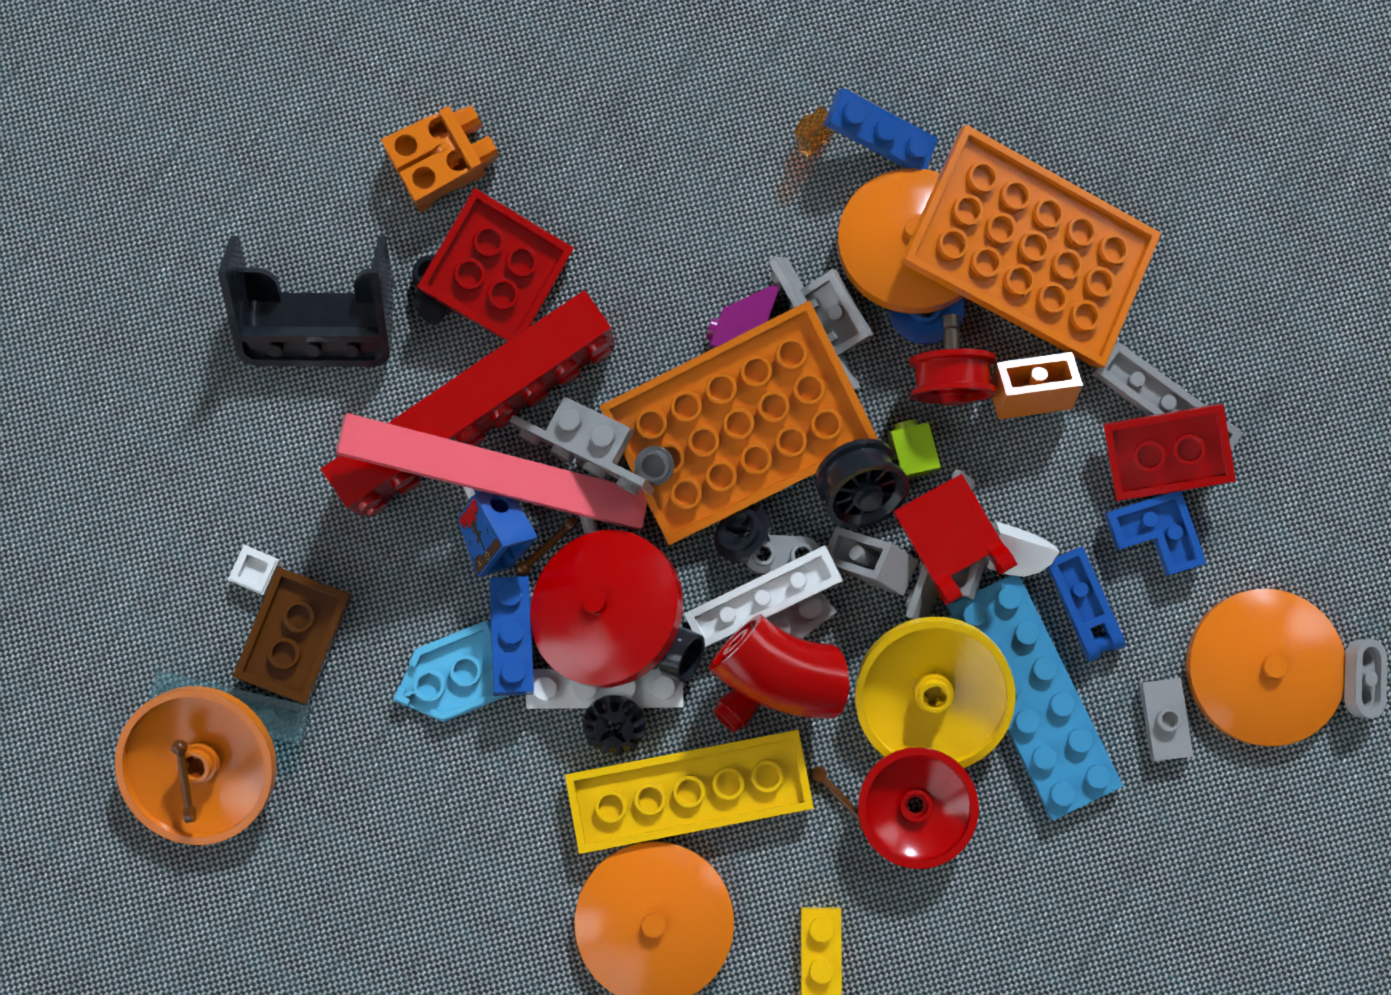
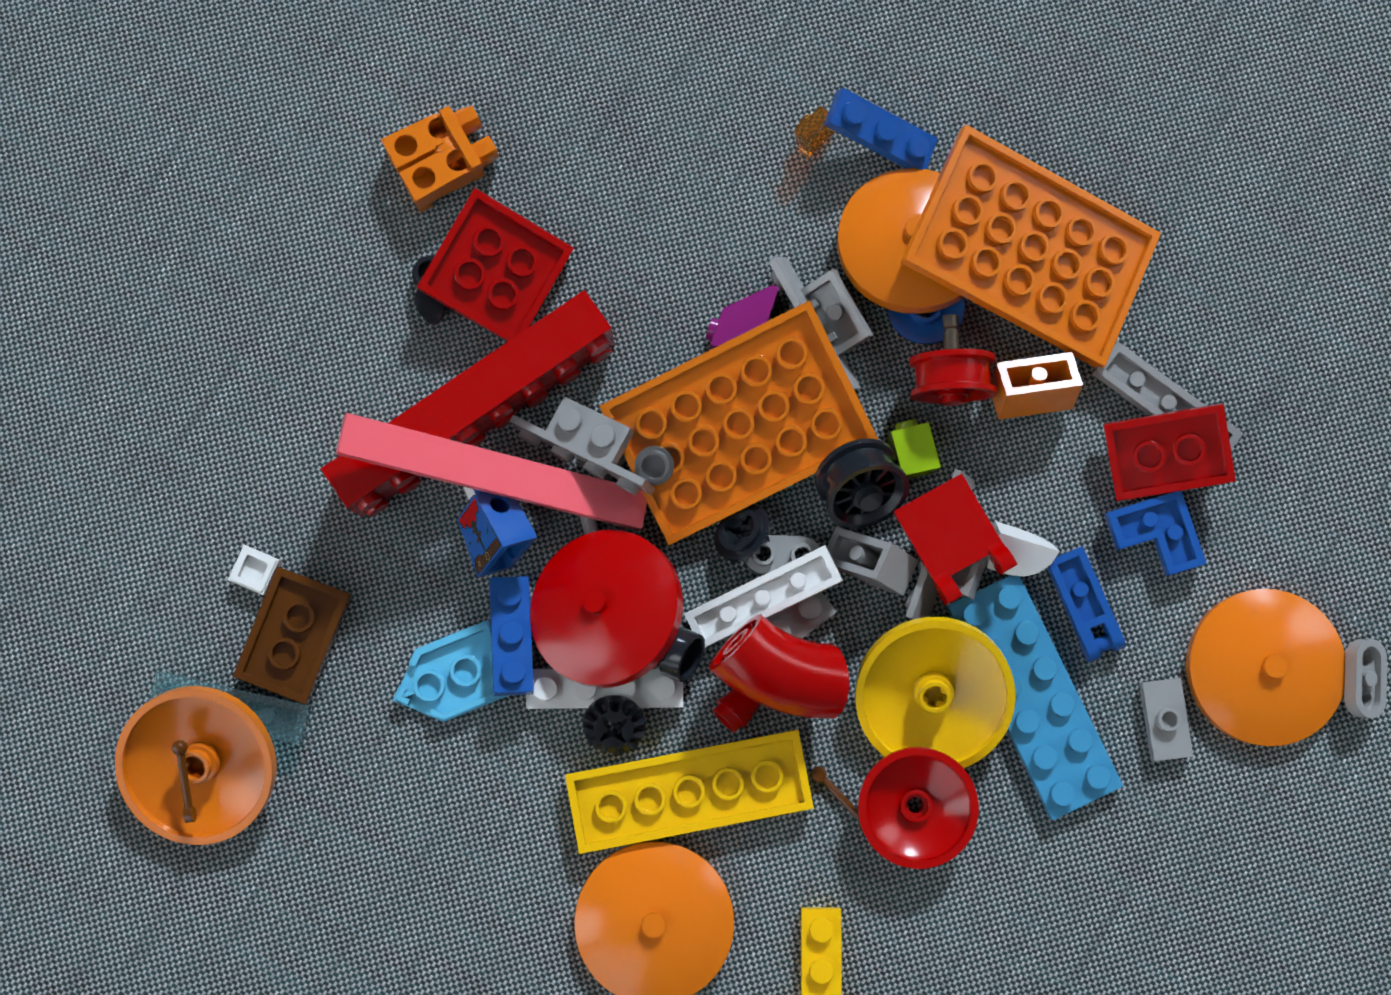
black windscreen [218,236,393,367] -> none
reddish brown hinge [515,516,579,576] -> none

